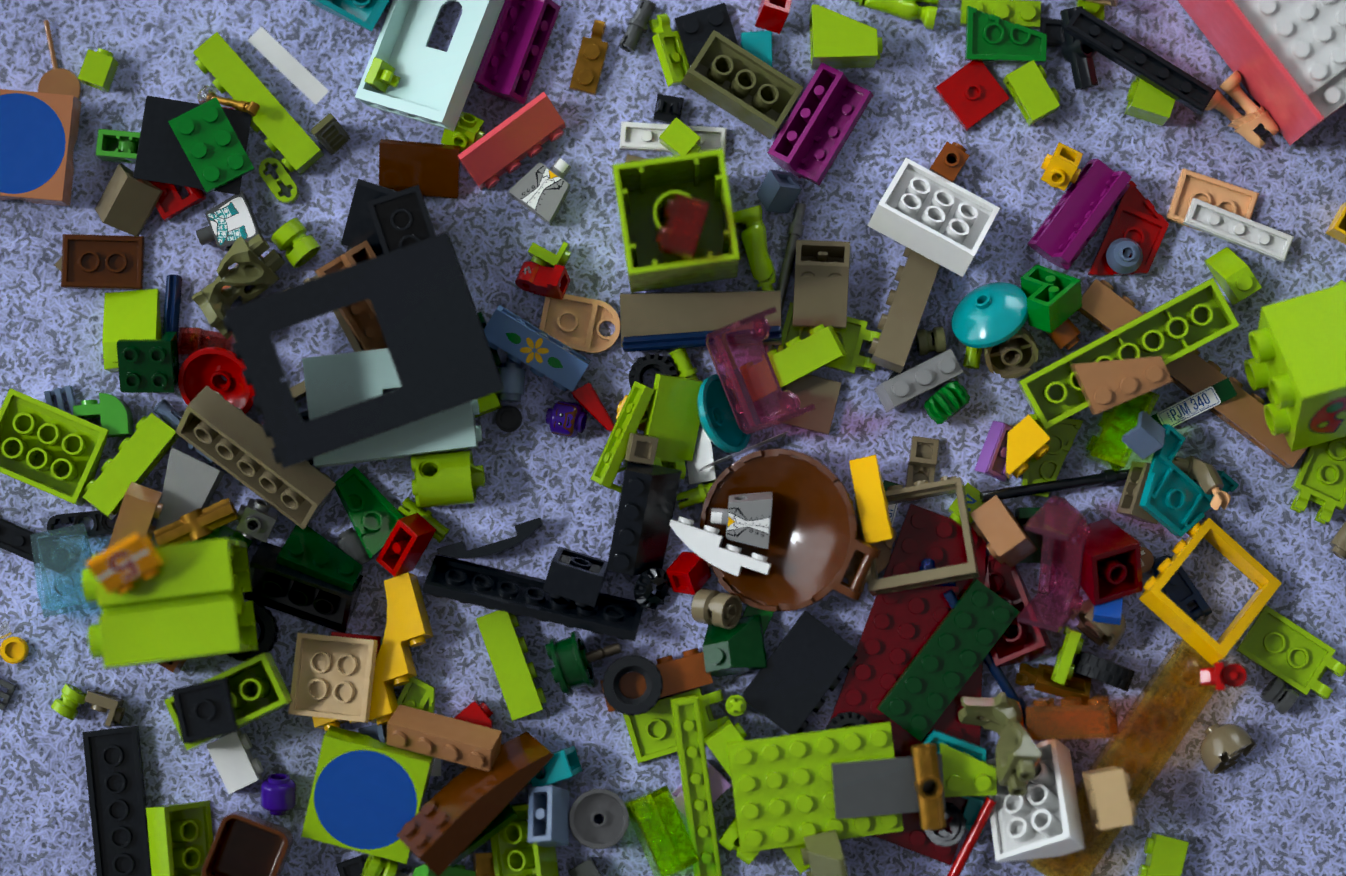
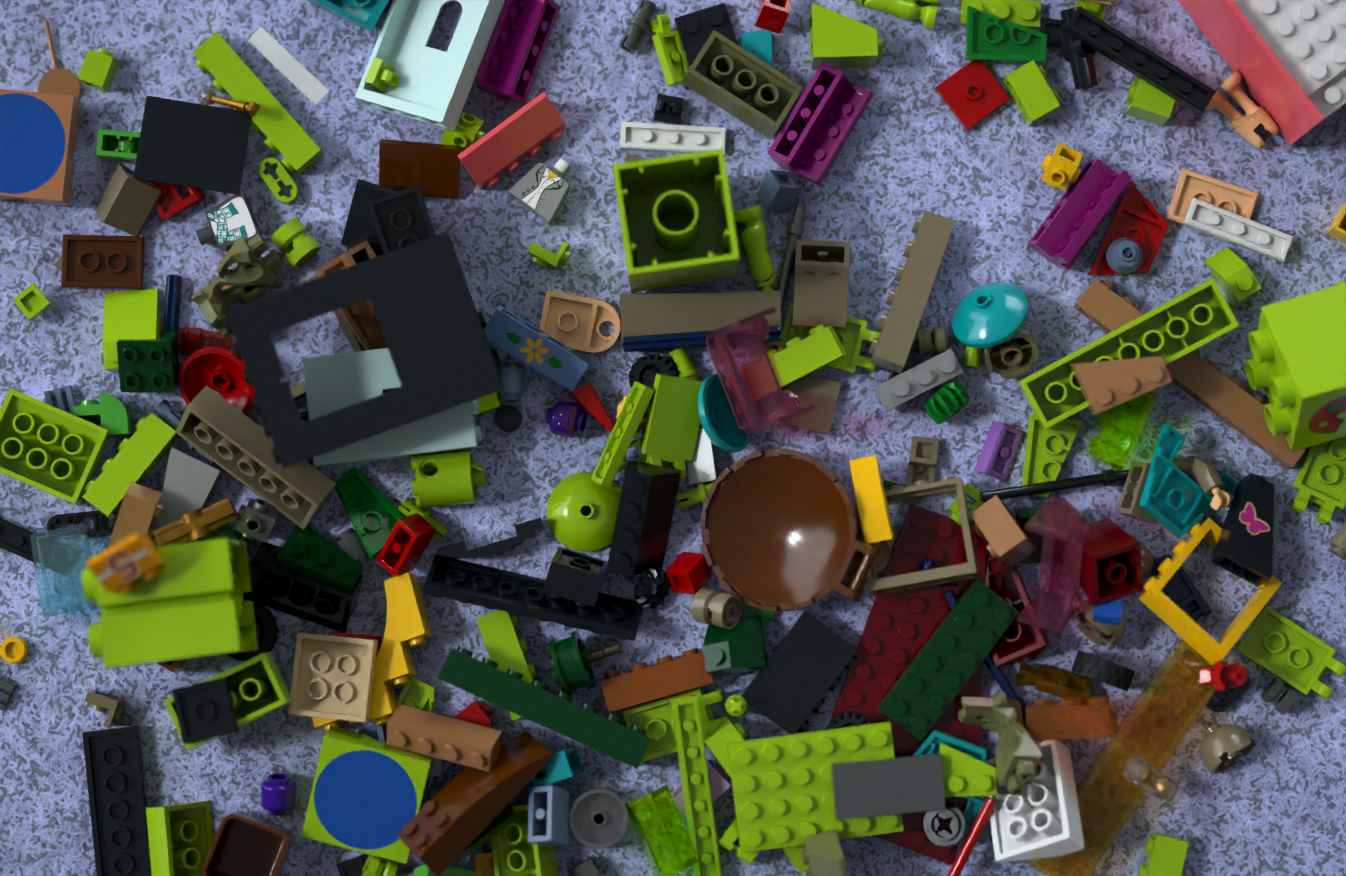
lime wheel [51,683,87,720] -> none
green plate [168,97,255,194] -> none
white brick [206,730,264,794] -> none
olive slope [311,113,350,155] -> none
red leg [515,261,570,300] -> none
pearl gold plate [570,20,609,96] -> none
black tyre [602,655,663,716] -> none
dark tan tile [625,433,659,465] -> none
clear red brick [656,193,709,261] -> none
lime brick [659,117,701,155] -> none
white slope [669,516,772,576] -> none
white sticker [699,431,788,471] -> none
light grey torso [710,492,773,549] -> none
white slope [868,158,1000,277] -> none
pearl gold piece [911,743,946,830] -> none
dark orange brick [929,142,970,182] -> none
yellow slope [1006,414,1051,479] -> none
green brick [1021,264,1082,333] -> none
dark orange brick [1045,318,1081,350] -> none
lime wing [1051,625,1084,685] -> none
tan brick [1082,766,1137,830] -> none
sand blue panel [1122,410,1165,459] -> none
sticker [1151,378,1237,427] -> none
none -> lime tile [13,283,53,321]
none -> dark green brick [437,646,651,769]
none -> lime dish [547,472,621,552]
none -> clear piece [1123,756,1184,806]
none -> black beam [1204,674,1251,712]
none -> black slope [1211,473,1274,587]

